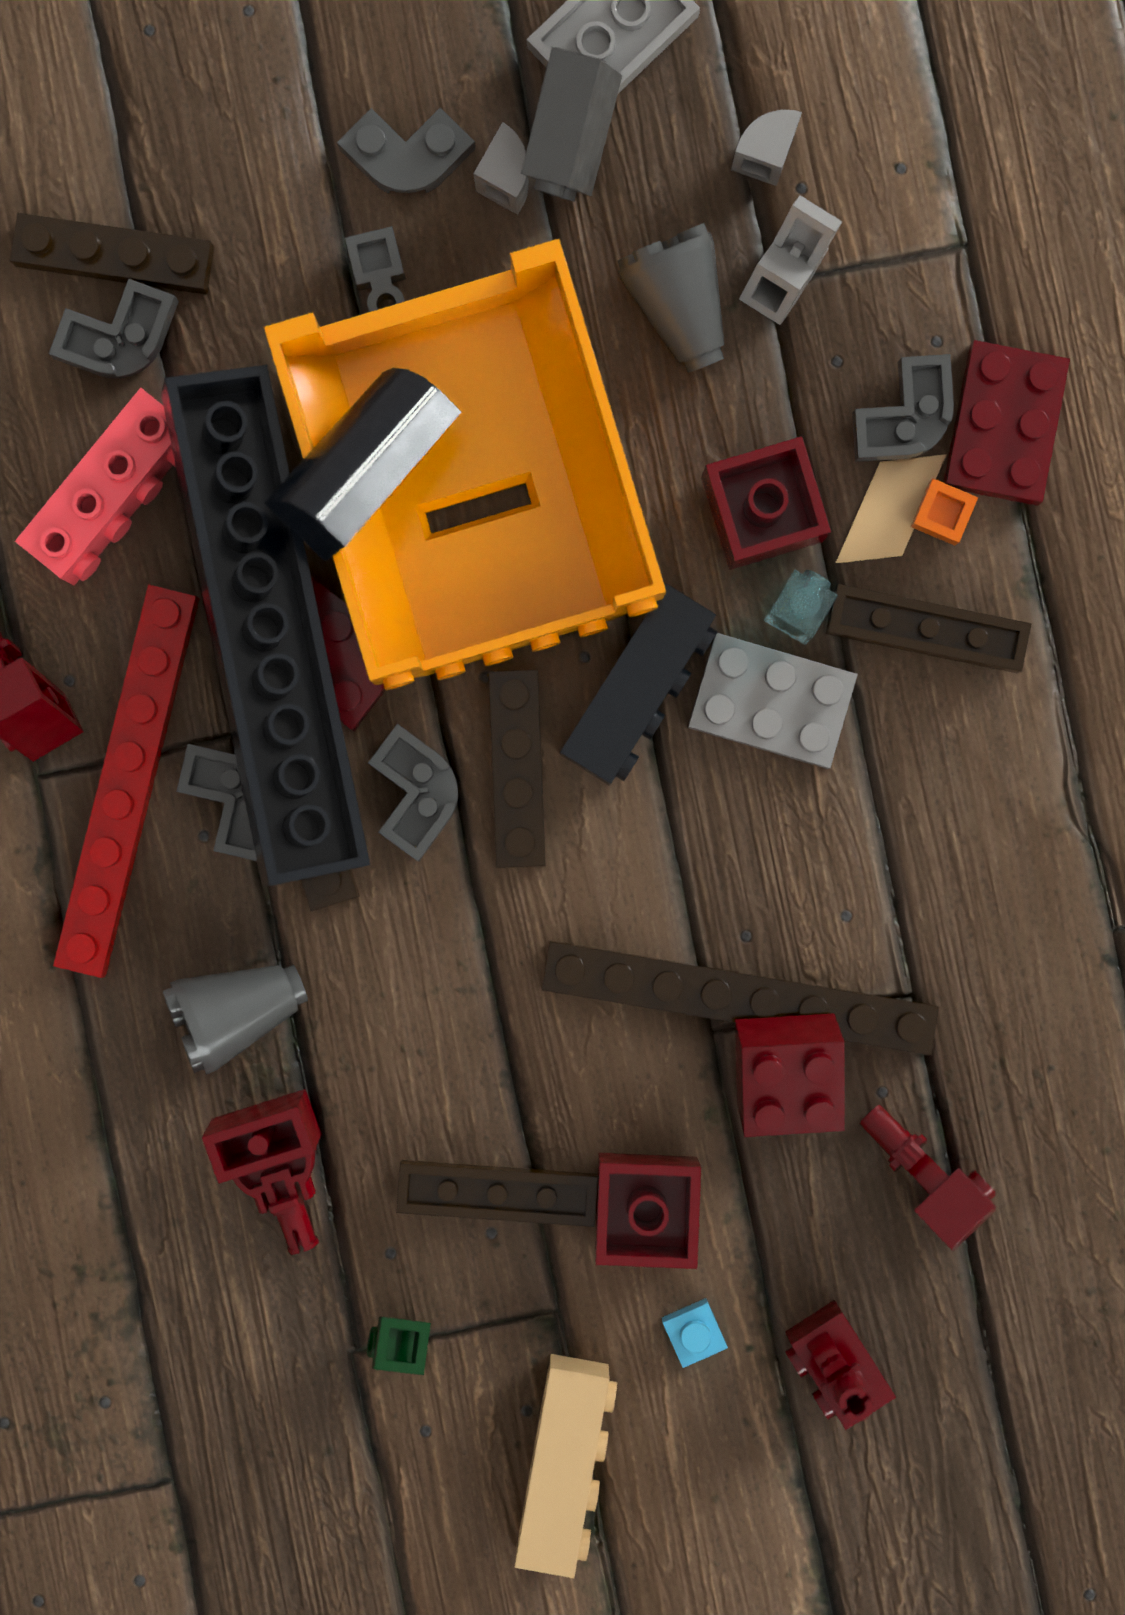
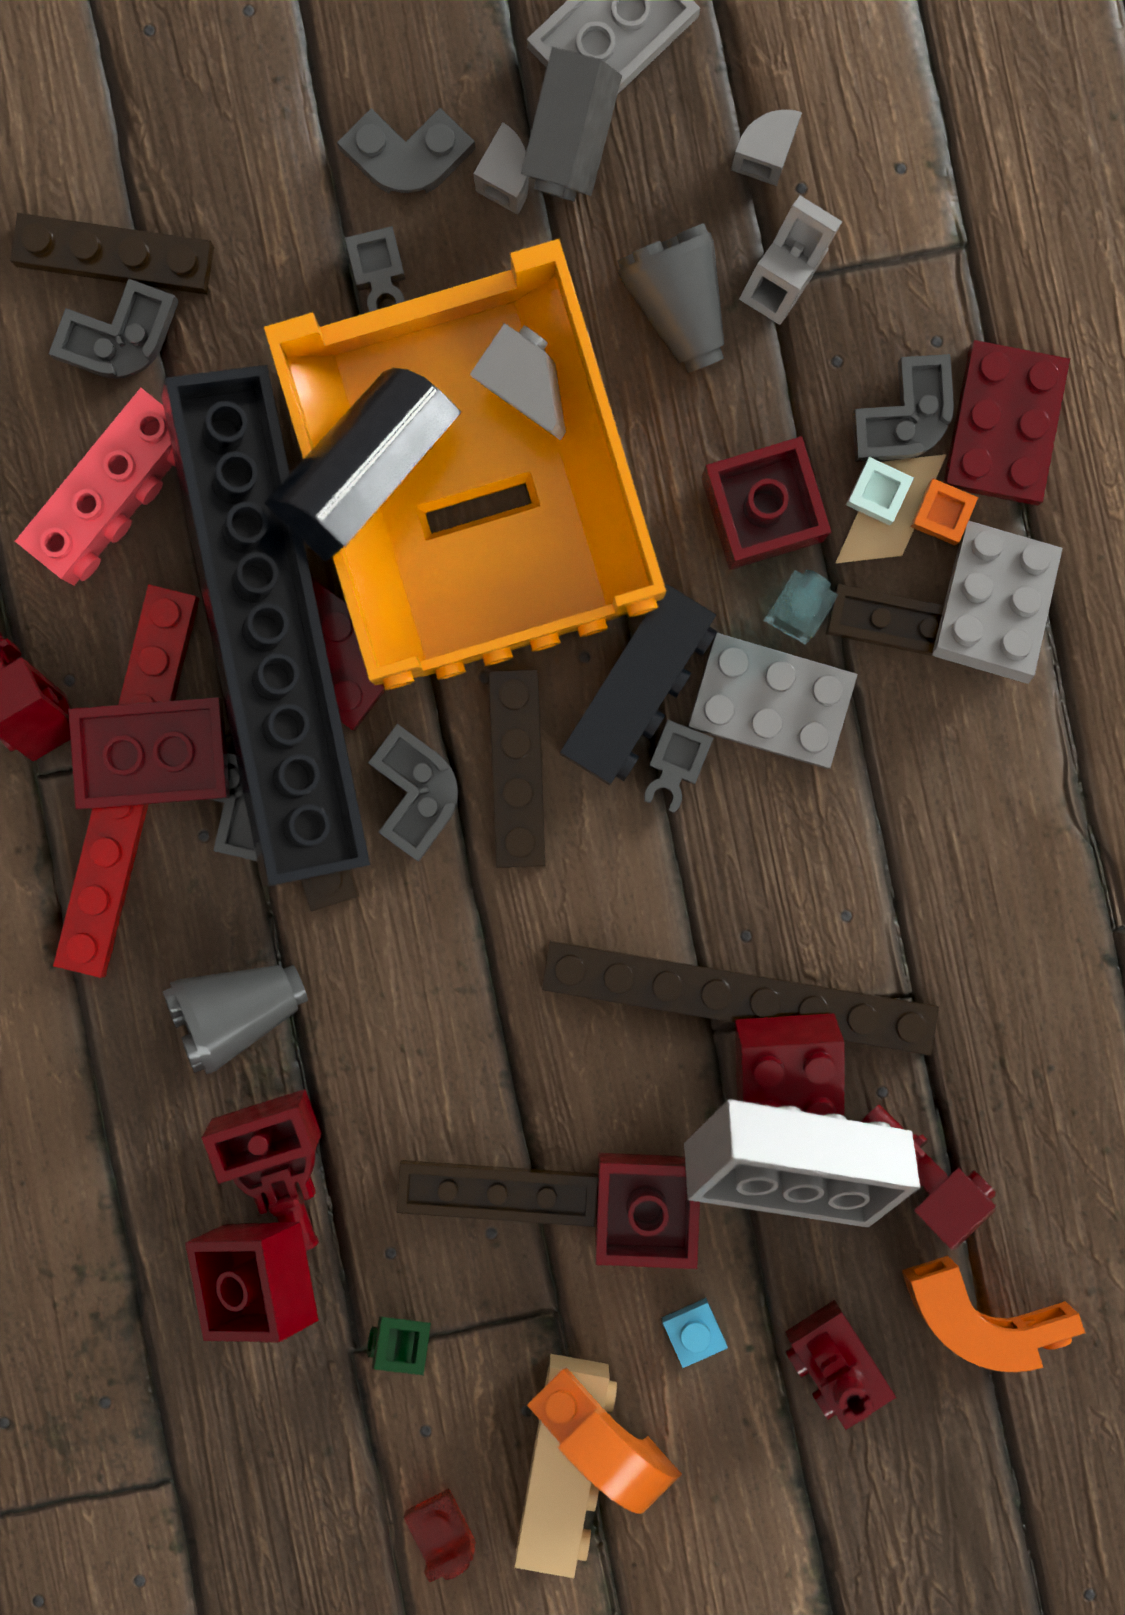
none -> dark red plate [68,697,230,810]
none -> dark red brick [185,1222,319,1343]
none -> clear red bracket [404,1488,476,1582]
none -> light grey slope [470,323,566,440]
none -> orange arch [527,1367,682,1514]
none -> dark grey plate [644,720,713,813]
none -> light grey brick [684,1099,920,1227]
none -> light aqua plate [846,457,914,526]
none -> orange arch [902,1256,1085,1372]
none -> light grey plate [932,521,1062,684]

